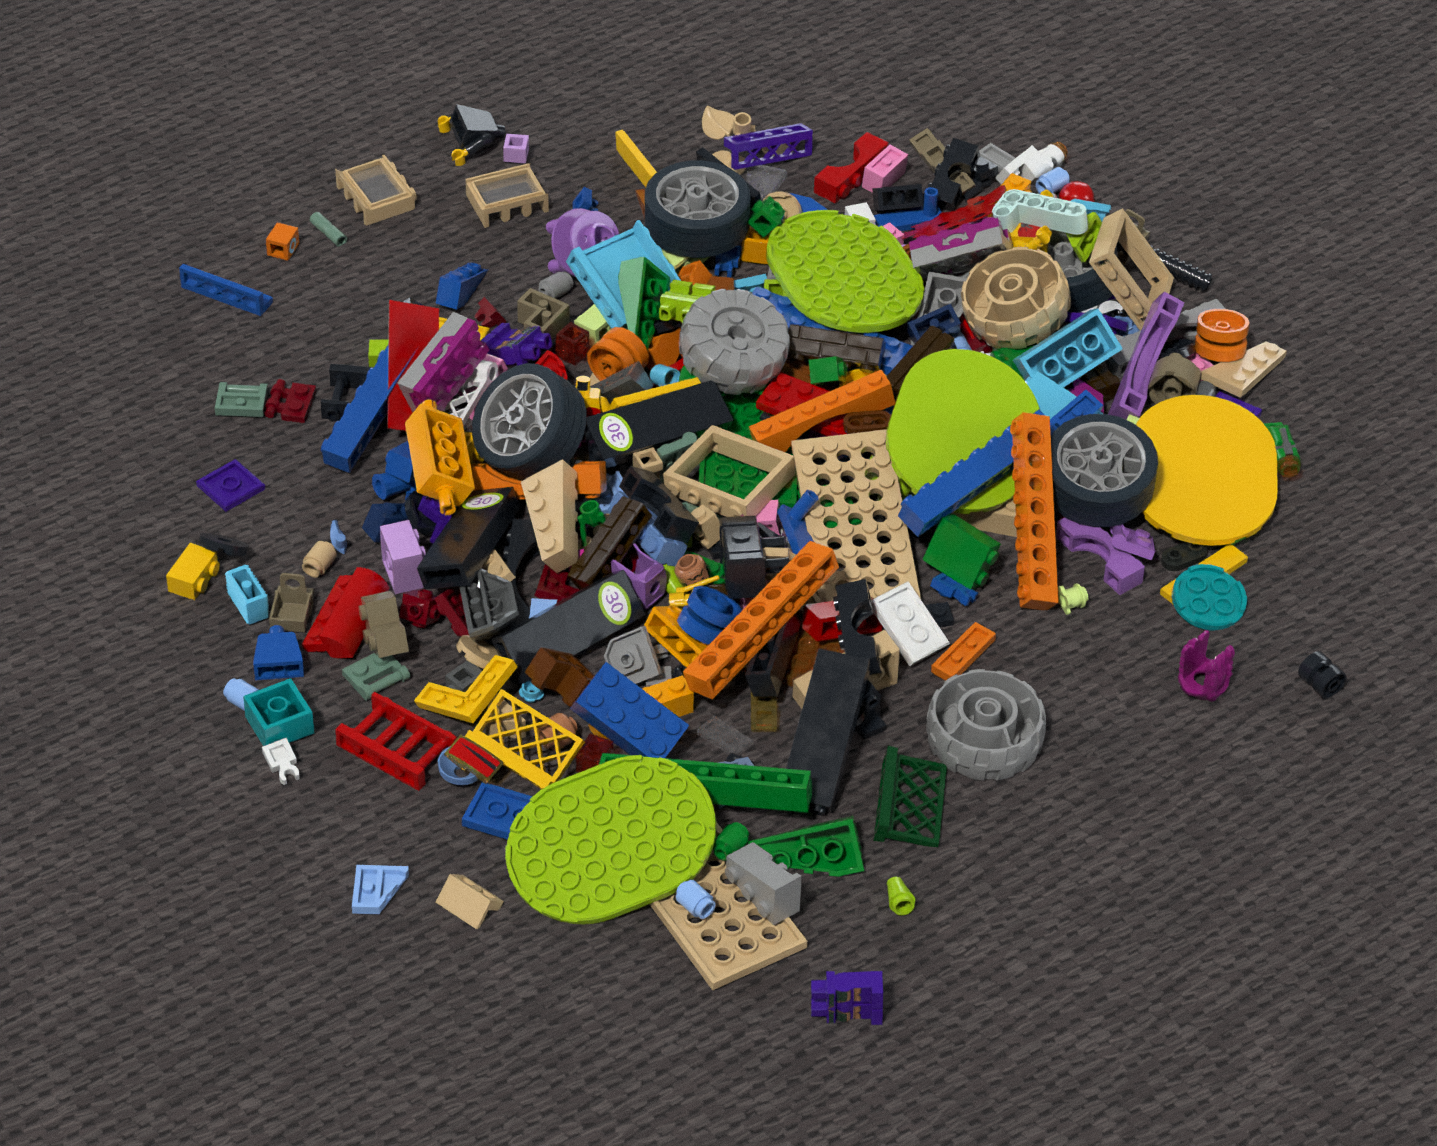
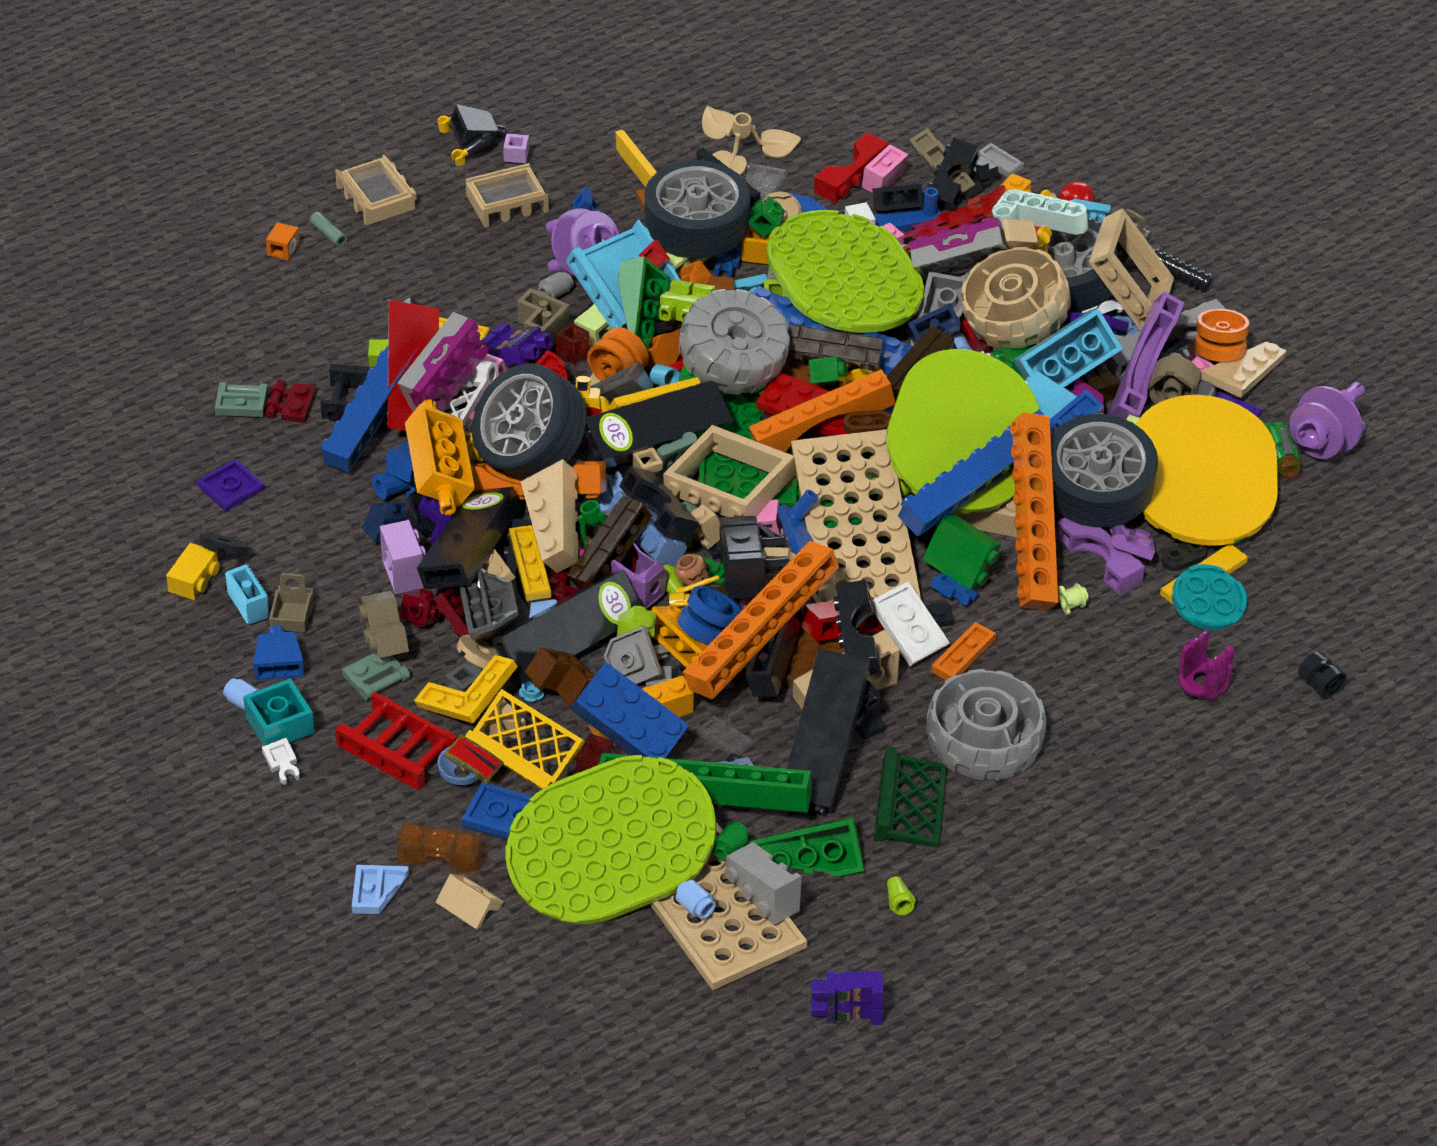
blue fence [179,264,273,316] -> none
tan brick [302,541,337,578] -> none
red brick [302,567,390,658] -> none
medium blue bar [330,520,347,554] -> none
blue slope [436,263,488,310] -> none
dark red tile [474,297,507,328] -> none
nougat head [539,713,578,751] -> none
dark purple fence [724,123,813,170] -> none
clear yellow slope [751,692,777,732] -> none
white plate [995,142,1068,184] -> none
light blue brick [1035,167,1070,194] -> none
lime slope [1066,212,1102,262] -> none
none -> clear orange arch [396,823,482,875]
none -> yellow tile [509,525,551,601]
none -> lime brick [617,606,656,639]
none -> red tile [639,240,670,269]
none -> tan slope [1002,219,1038,249]
none -> medium lavender piece [1289,382,1366,459]

